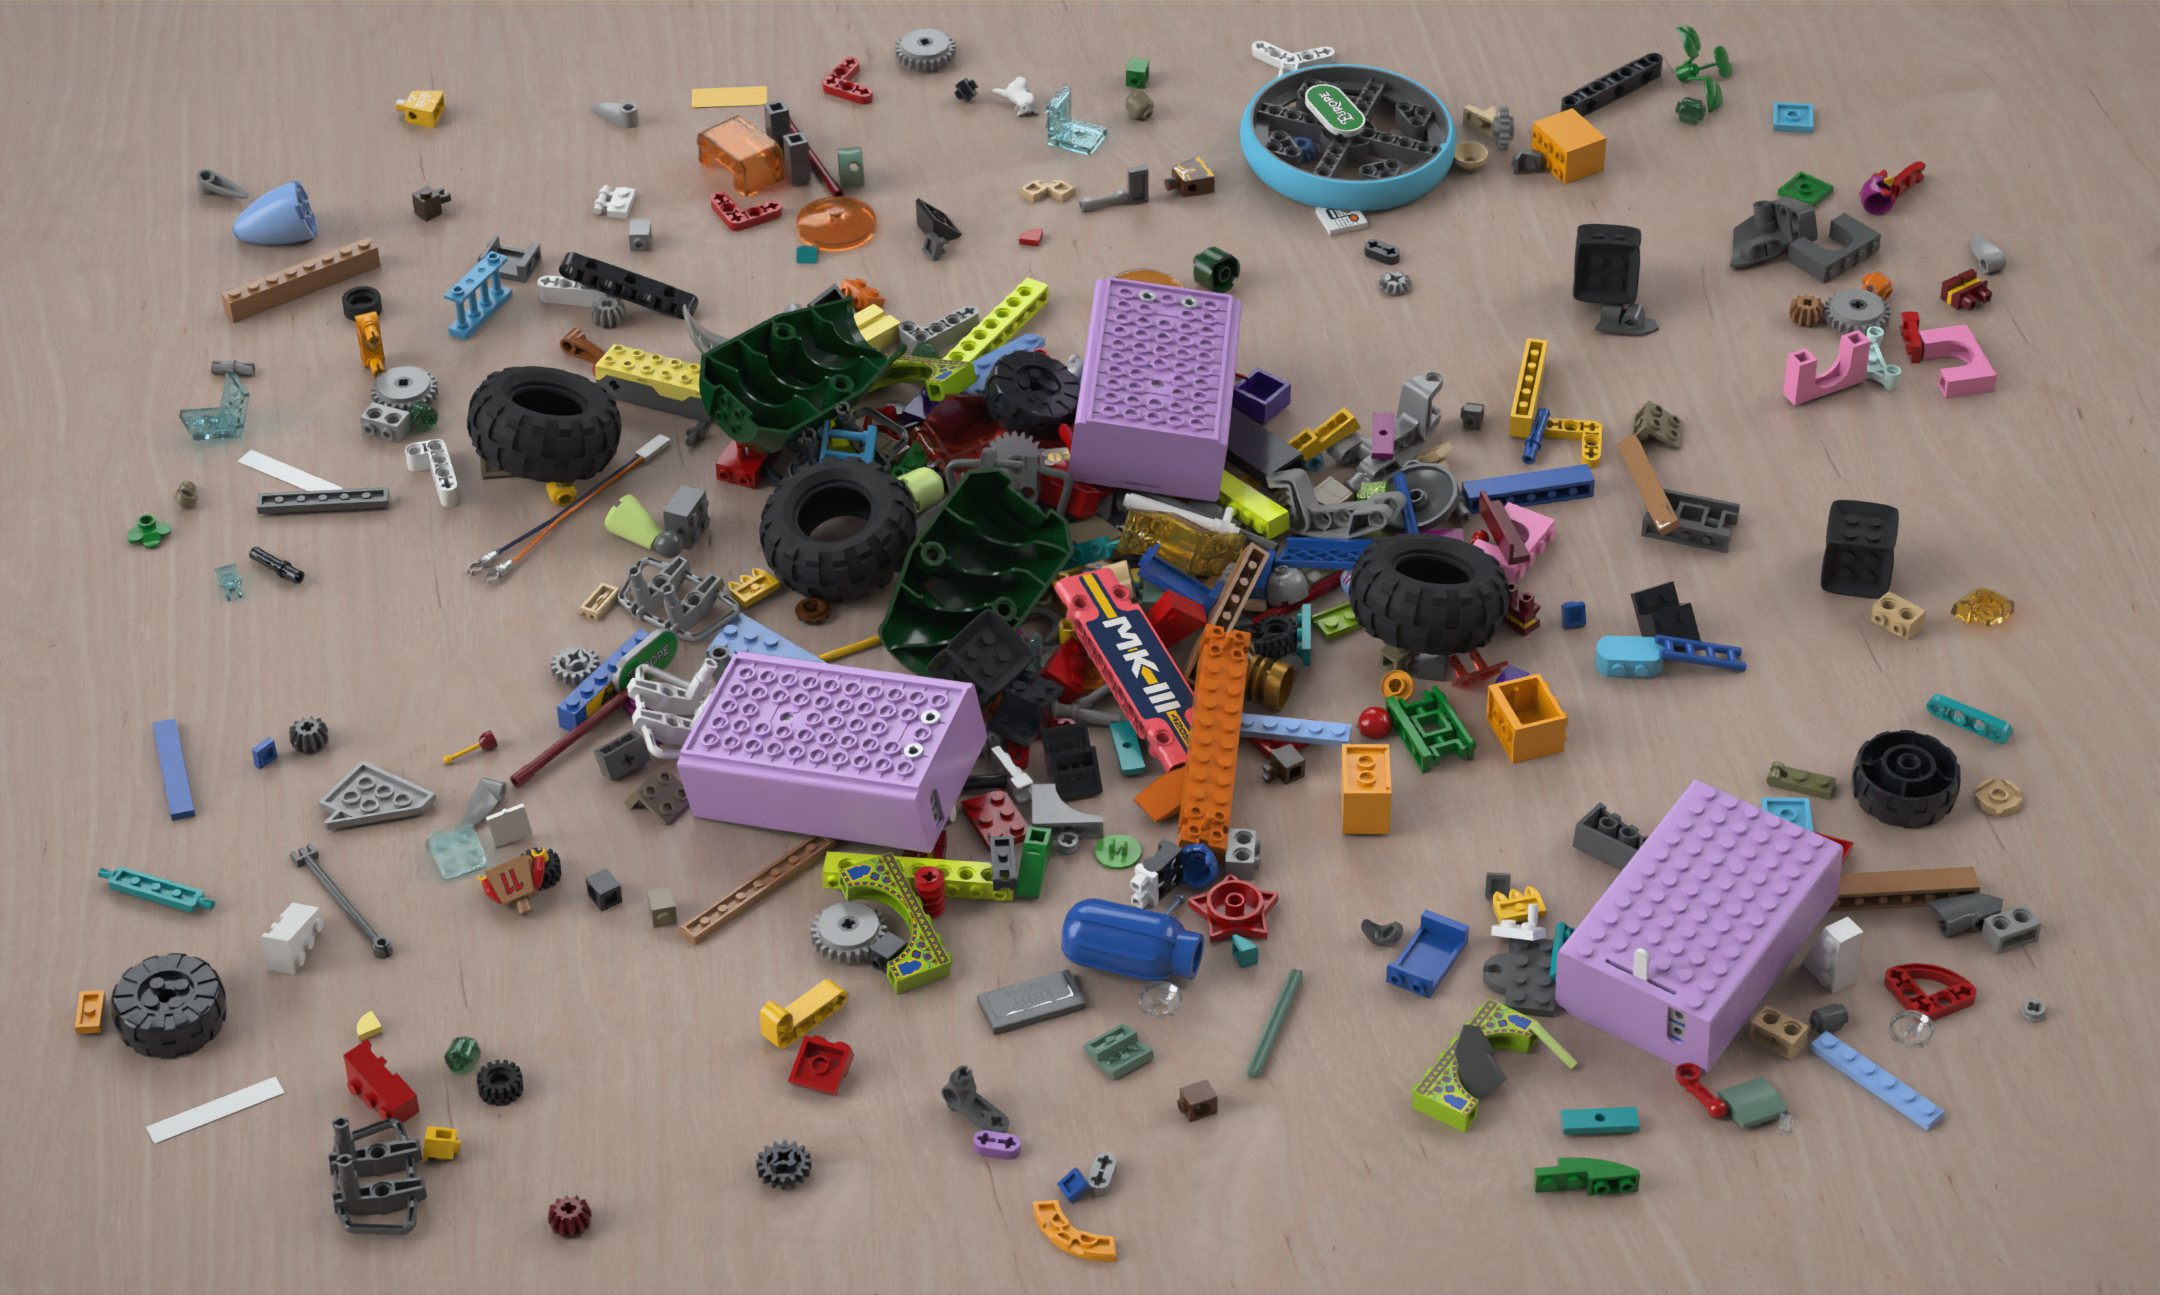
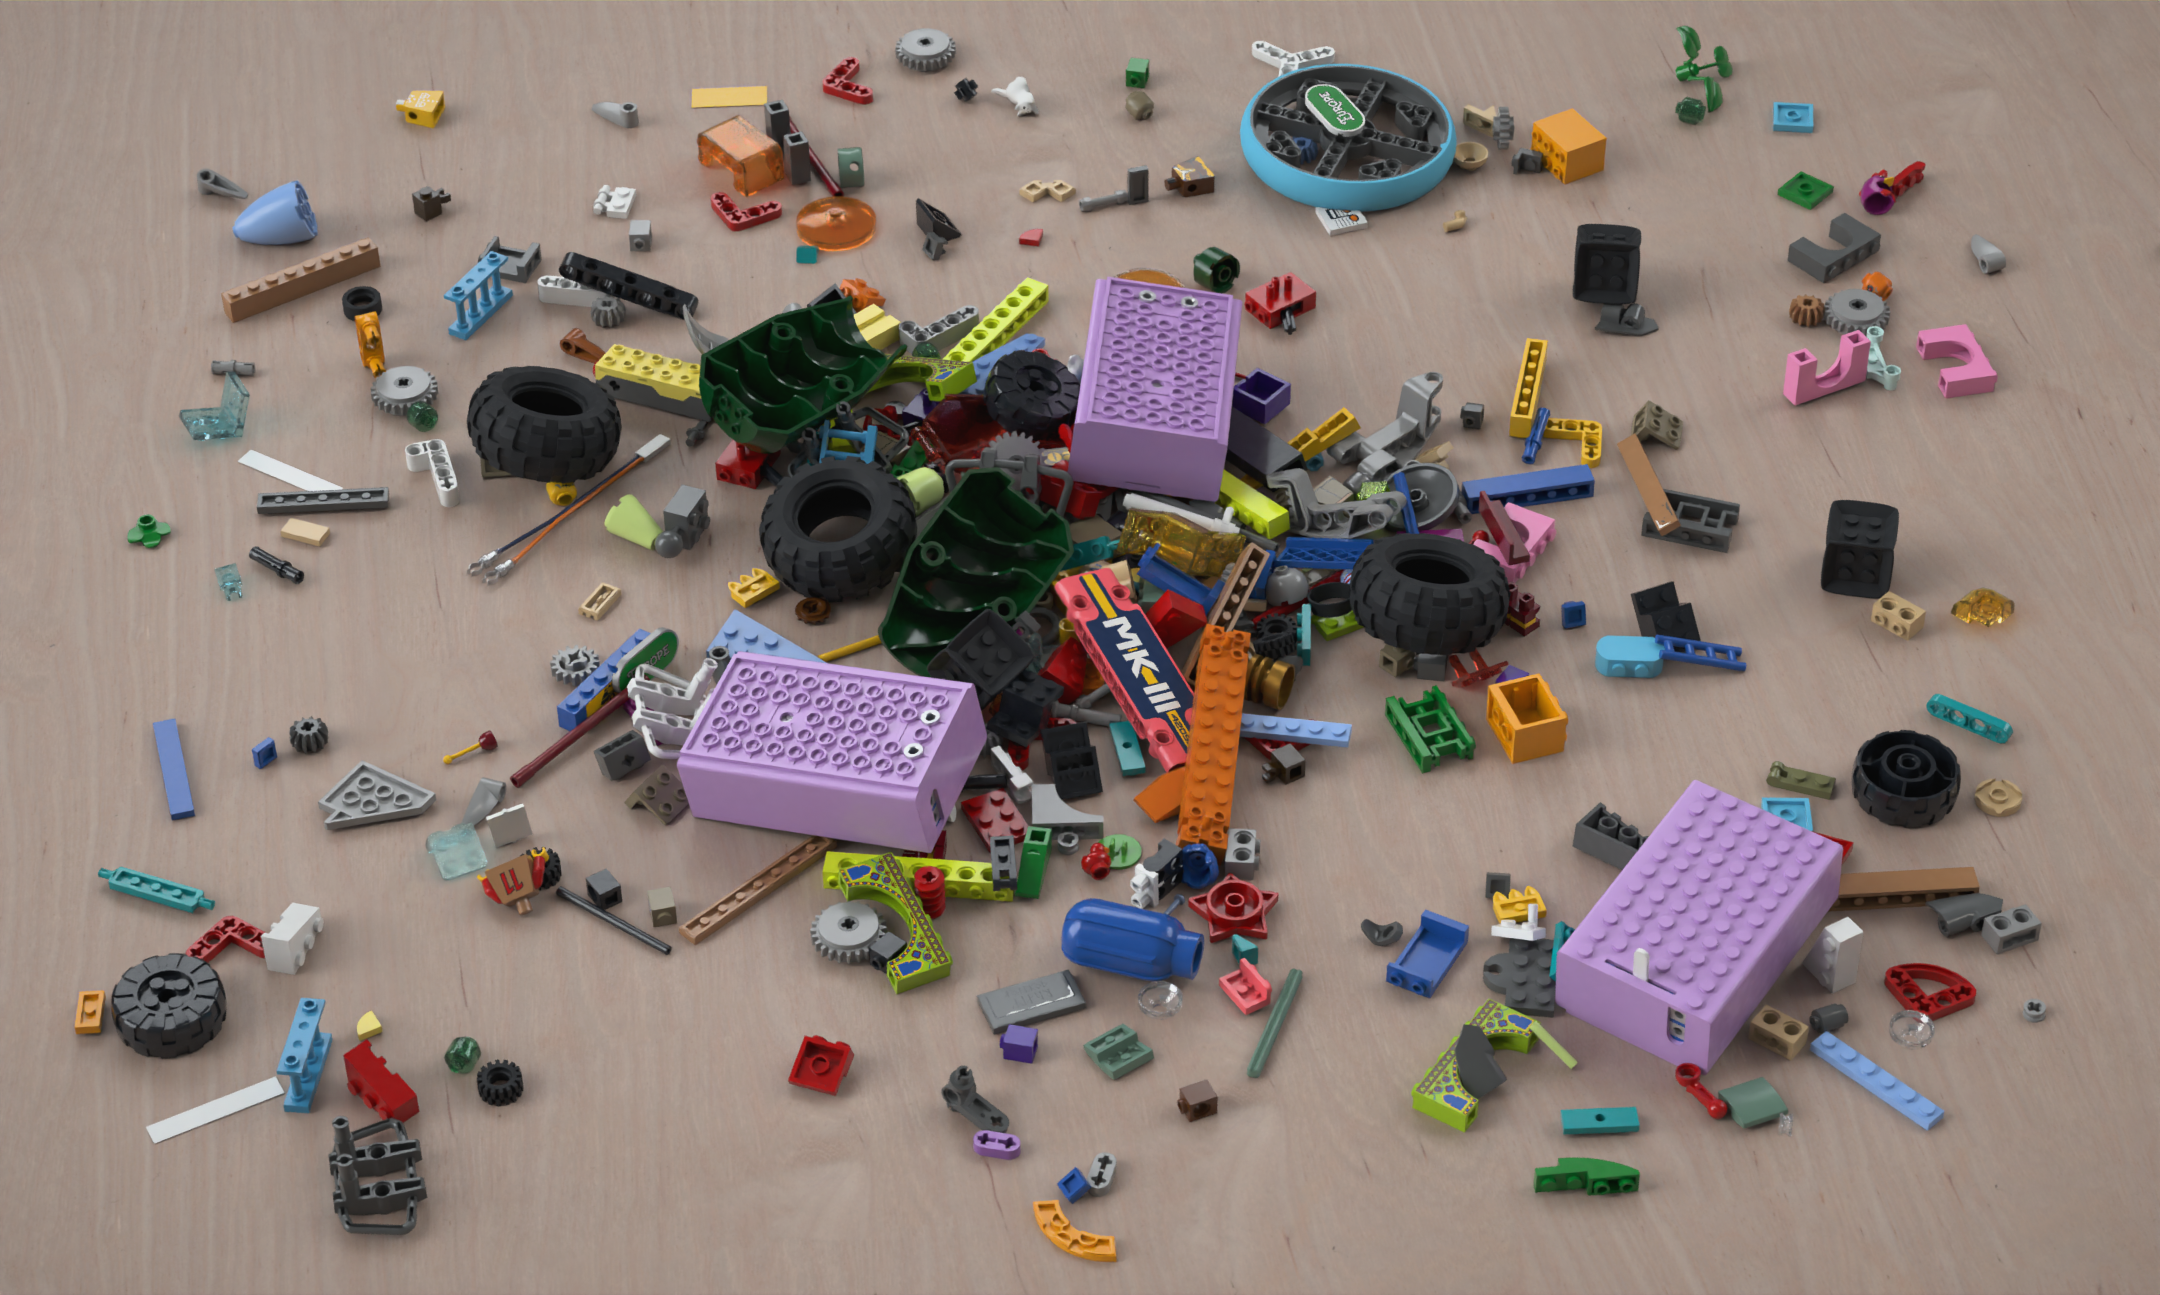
dark tan plate [174,481,198,508] -> none
dark grey hinge [289,844,393,959] -> none
light grey brick [360,402,412,443] -> none
yellow brick [422,1126,461,1161] -> none
dark red gear [547,1194,592,1238] -> none
light grey piece [618,556,741,643] -> none
black gear [756,1140,812,1190] -> none
yellow beam [760,979,848,1049] -> none
clear light blue bracket [1045,85,1107,155] -> none
light orange container [1340,744,1391,834] -> none
red hair [1357,707,1393,739] -> none
black beam [1364,239,1400,265] -> none
tile [1371,412,1395,461] -> none
light grey gear [1378,270,1411,294] -> none
light orange plate [1381,670,1415,702] -> none
black beam [1560,53,1663,117] -> none
dark grey panel [1730,196,1818,267] -> none
red plate [1900,311,1922,363] -> none
dark red hips [1940,269,1992,311] -> none
none -> red beam [185,916,266,963]
none -> dark azure fence [277,998,333,1113]
none -> tan tile [281,518,330,547]
none -> black piece [556,886,672,955]
none -> dark purple brick [1000,1024,1038,1064]
none -> dark grey tile [1012,610,1041,639]
none -> red animal [1081,843,1111,880]
none -> coral bracket [1219,958,1272,1015]
none -> red piece [1245,272,1316,335]
none -> black tyre [1307,582,1352,618]
none -> tan arm [1443,210,1467,232]

